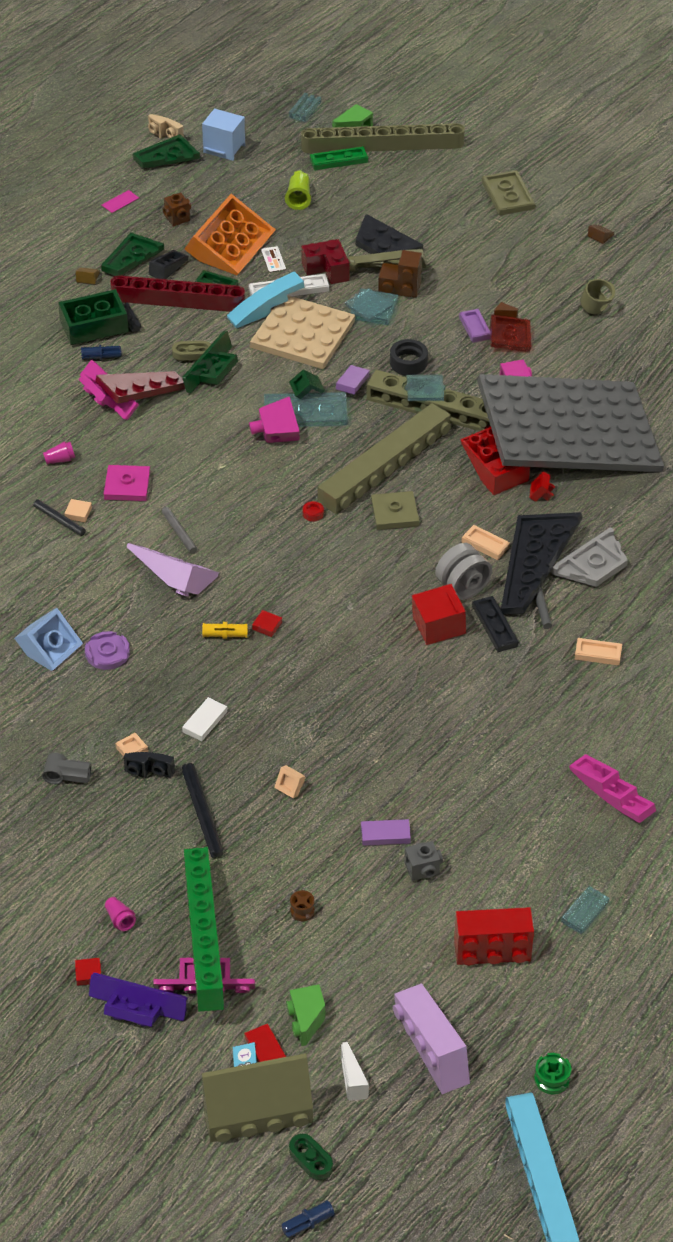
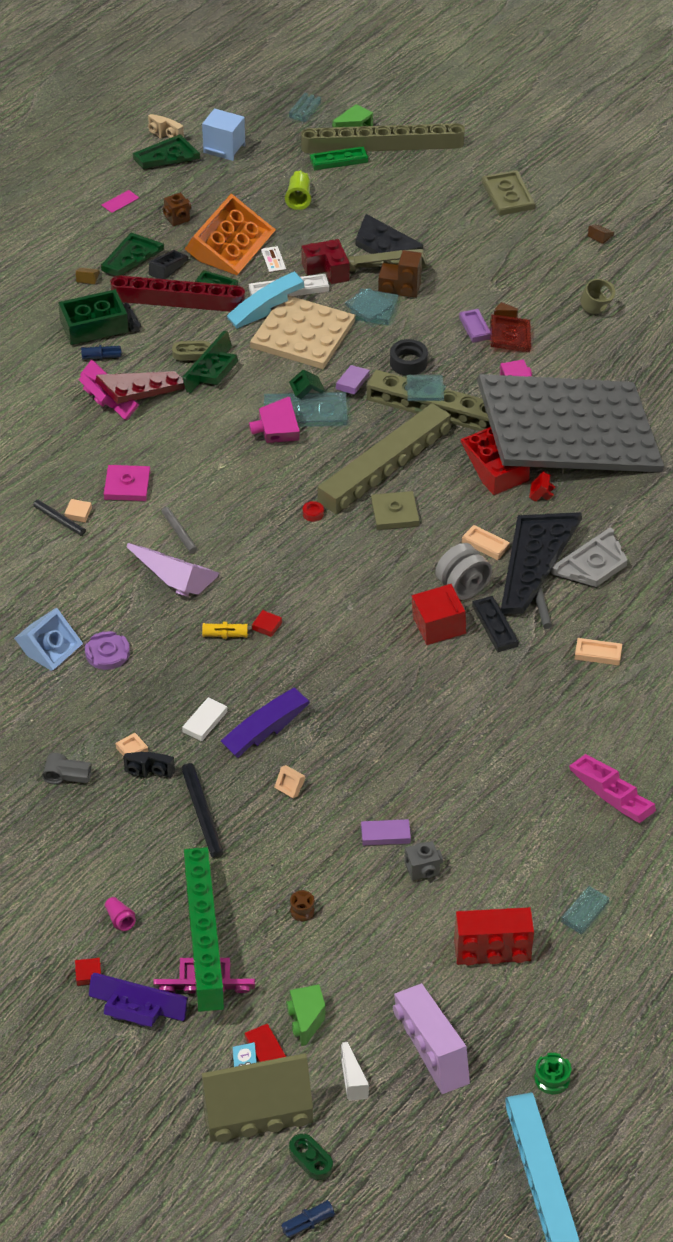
dark pink cone [43,441,76,464] -> none
none -> dark purple slope [221,687,310,759]

